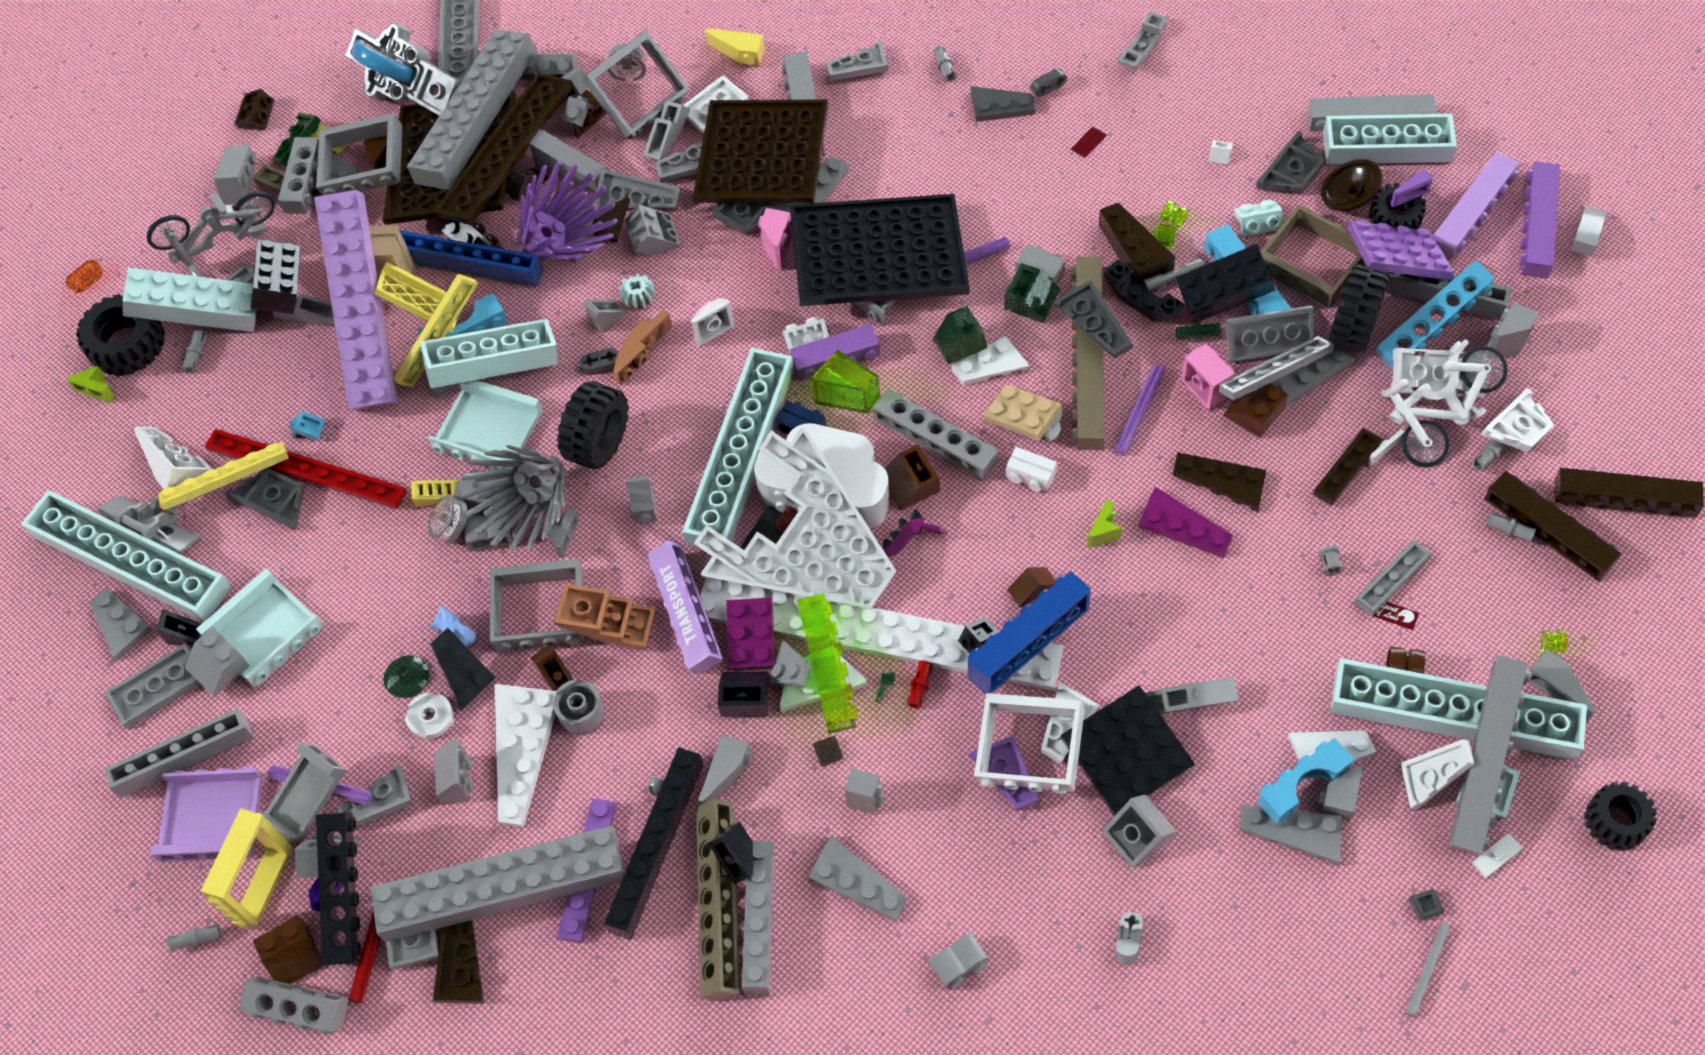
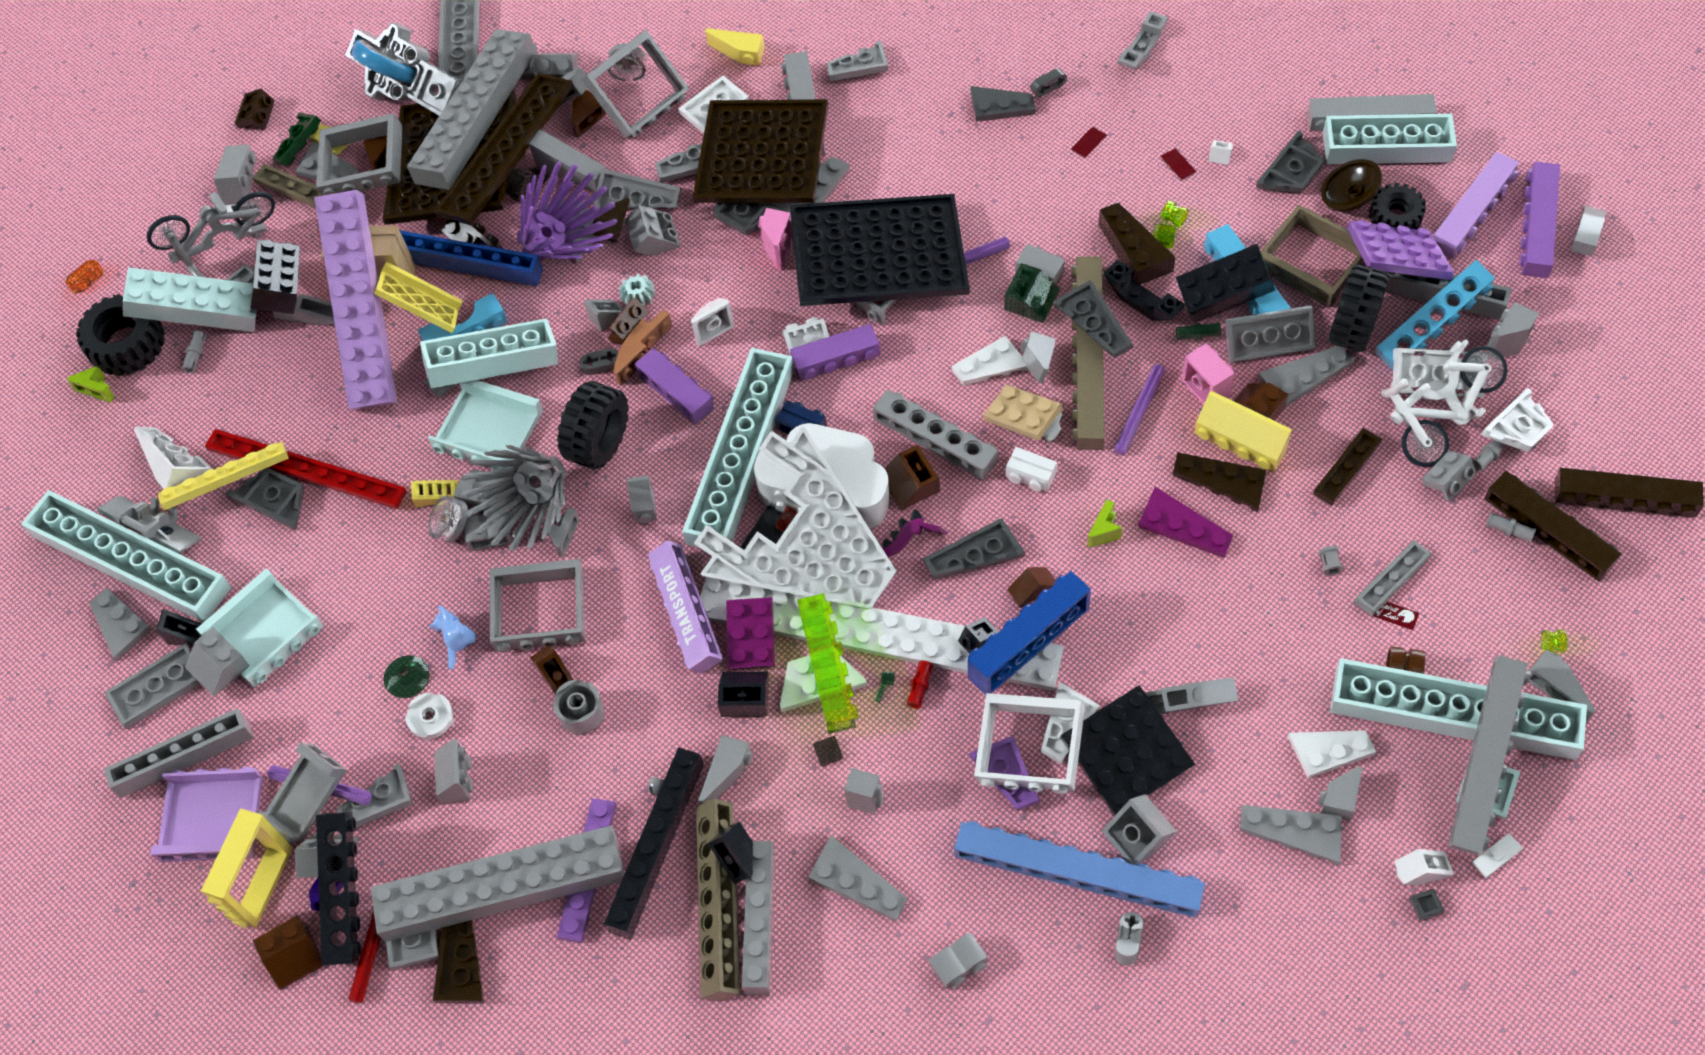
light grey pin [167,923,222,952] -> none
light grey brick [239,976,348,1034] -> none
light grey brick [278,137,319,214] -> none
medium azure bracket [289,411,326,441] -> none
light yellow plate [393,274,478,388] -> none
black wing [430,628,496,710] -> none
white wing [495,684,557,828] -> none
nougat slope [554,583,656,651] -> none
light grey bracket [562,95,594,126] -> none
light grey slope [644,100,690,161] -> none
light grey wing [769,641,812,687] -> none
clear neon green slope [810,349,881,414] -> none
clear green slope [933,306,988,365] -> none
light grey pin [934,46,957,82] -> none
light grey piece [1142,259,1205,291] -> none
light grey plate [1218,336,1334,400] -> none
light aqua bracket [1234,200,1283,237] -> none
medium azure arch [1257,738,1355,825] -> none
white piece [1367,429,1405,466] -> none
medium lavender slope [1390,168,1433,207] -> none
white wing [1401,739,1474,810] -> none
light grey bar [1405,922,1451,1018] -> none
black tyre [1584,781,1657,851] -> none
none -> bracket [607,298,649,344]
none -> medium lavender brick [635,348,714,425]
none -> dark grey wing [923,518,1025,580]
none -> medium blue brick [954,821,1205,918]
none -> slope [1020,331,1056,383]
none -> dark red sticker [1161,148,1197,180]
none -> light yellow slope [1194,391,1292,472]
none -> white slope [1394,849,1454,886]
none -> light grey bracket [1422,450,1476,501]

